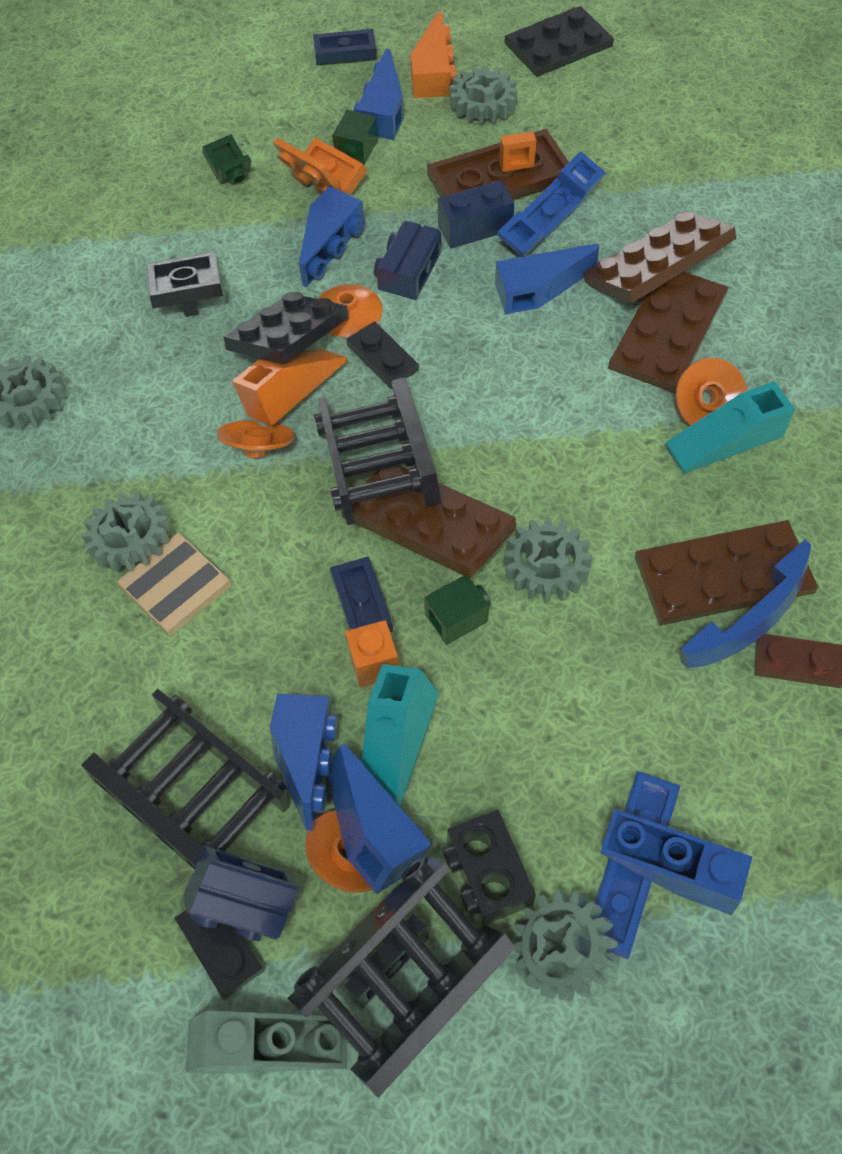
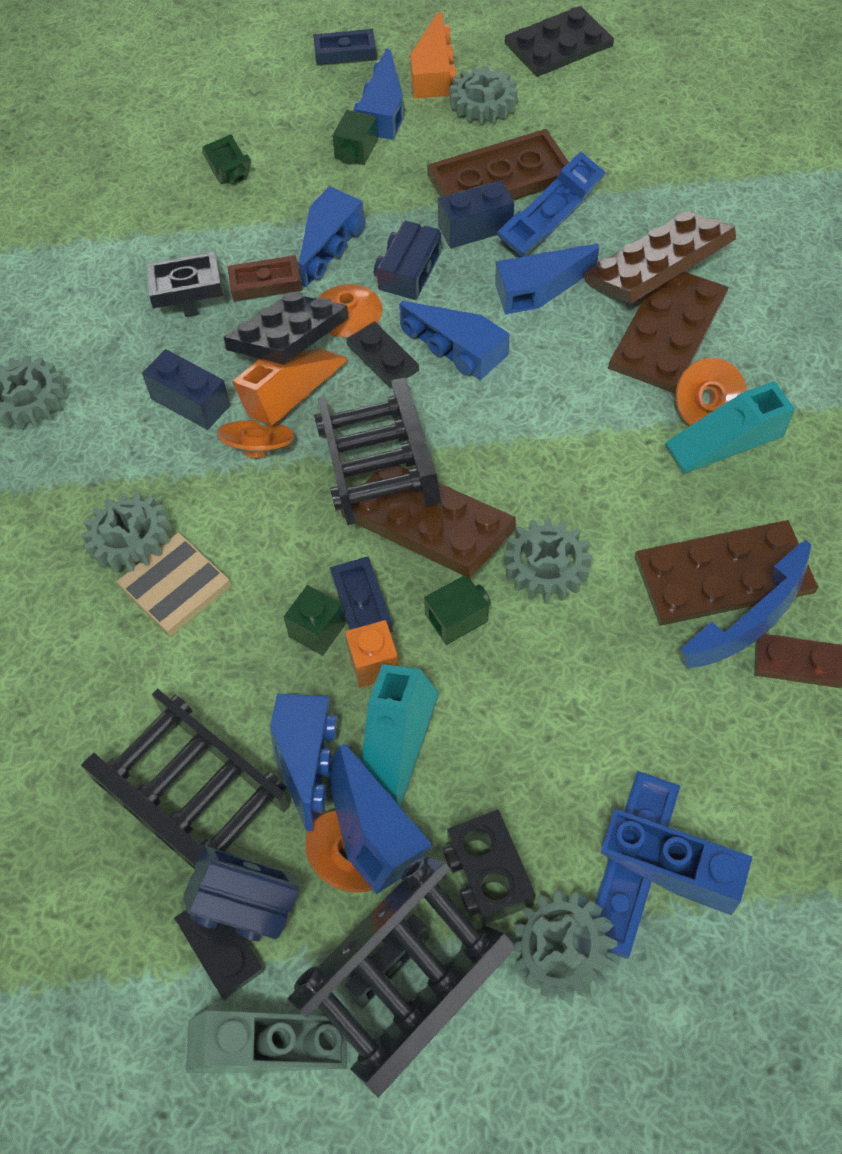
orange bracket [272,137,368,195] -> none
orange plate [499,131,537,172] -> none
none -> dark blue brick [142,349,231,430]
none -> copper plate [227,255,302,301]
none -> dark green brick [283,585,346,656]
none -> blue slope [399,301,510,380]

